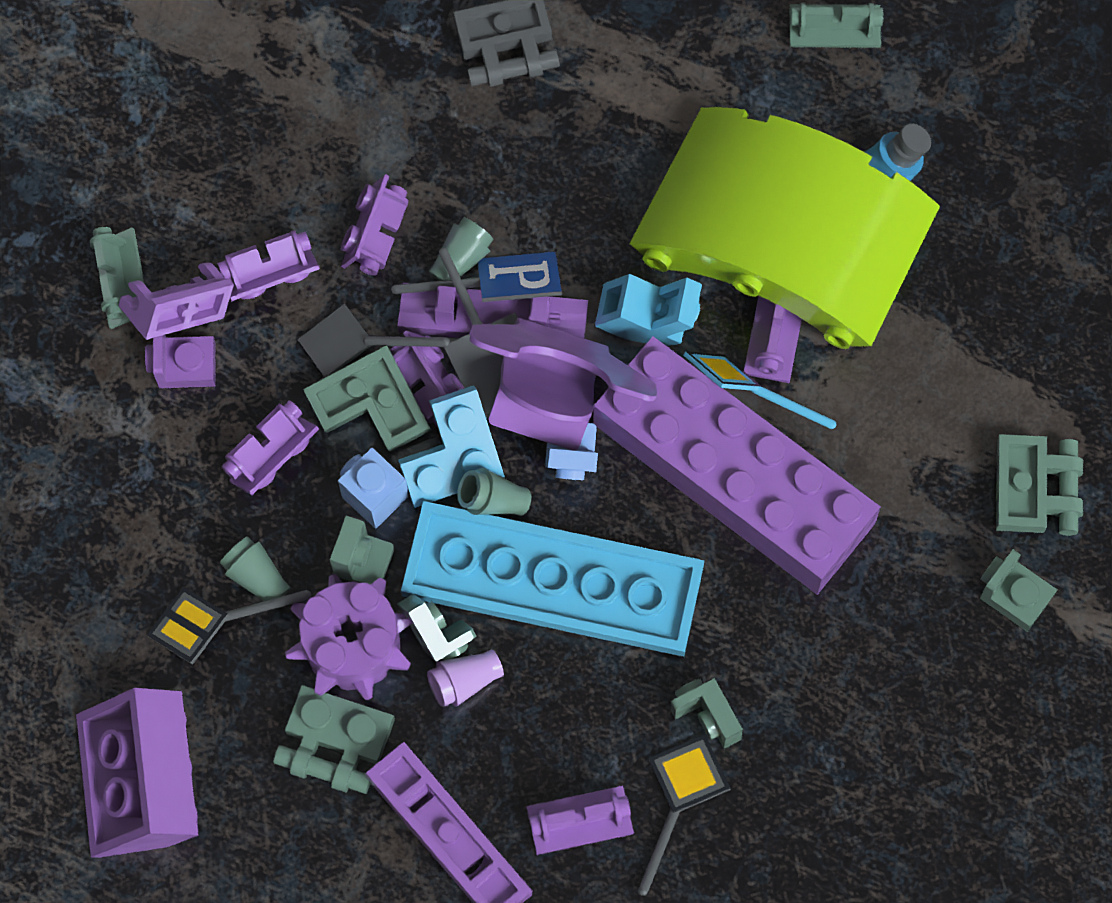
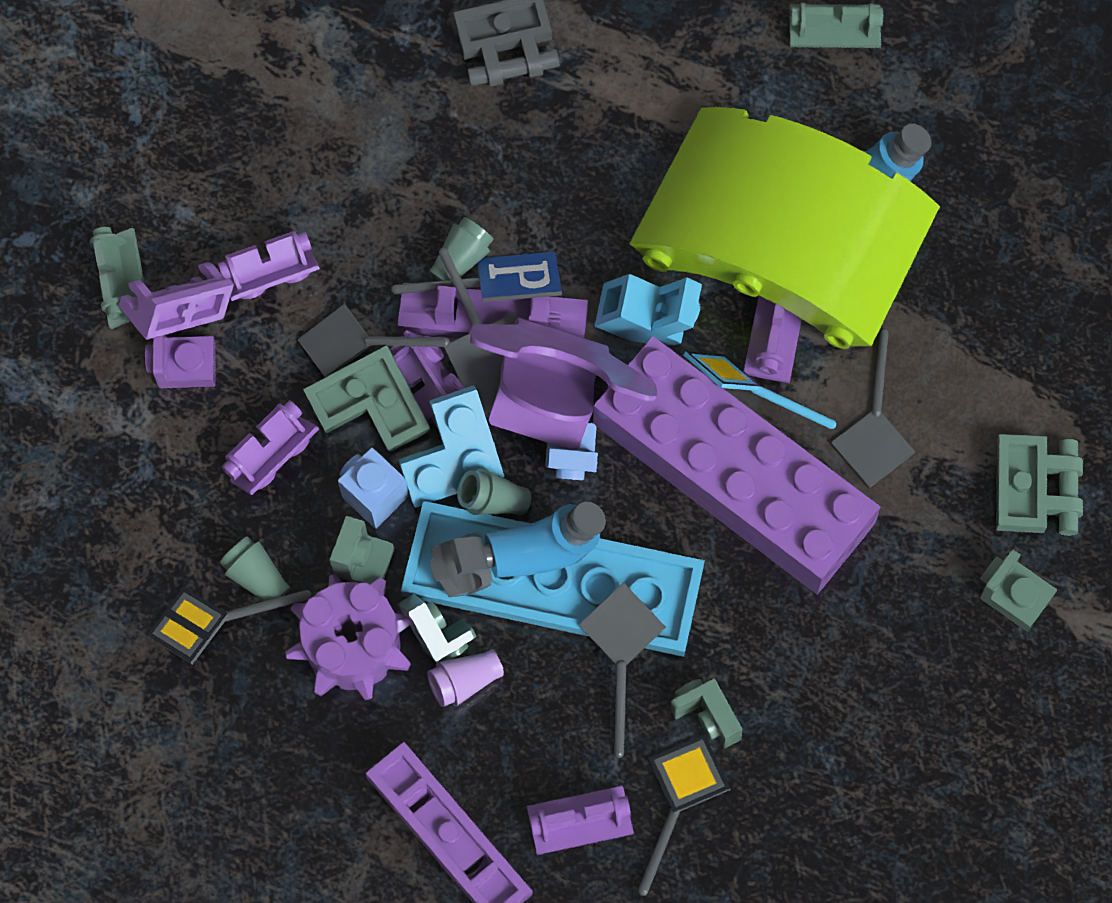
medium lavender slope [76,688,198,858] -> none
sand green plate [274,685,395,794] -> none
medium lavender hinge [341,174,408,275] -> none
none -> piece [430,502,606,597]
none -> dark grey piece [579,582,666,758]
none -> dark grey piece [831,328,916,488]

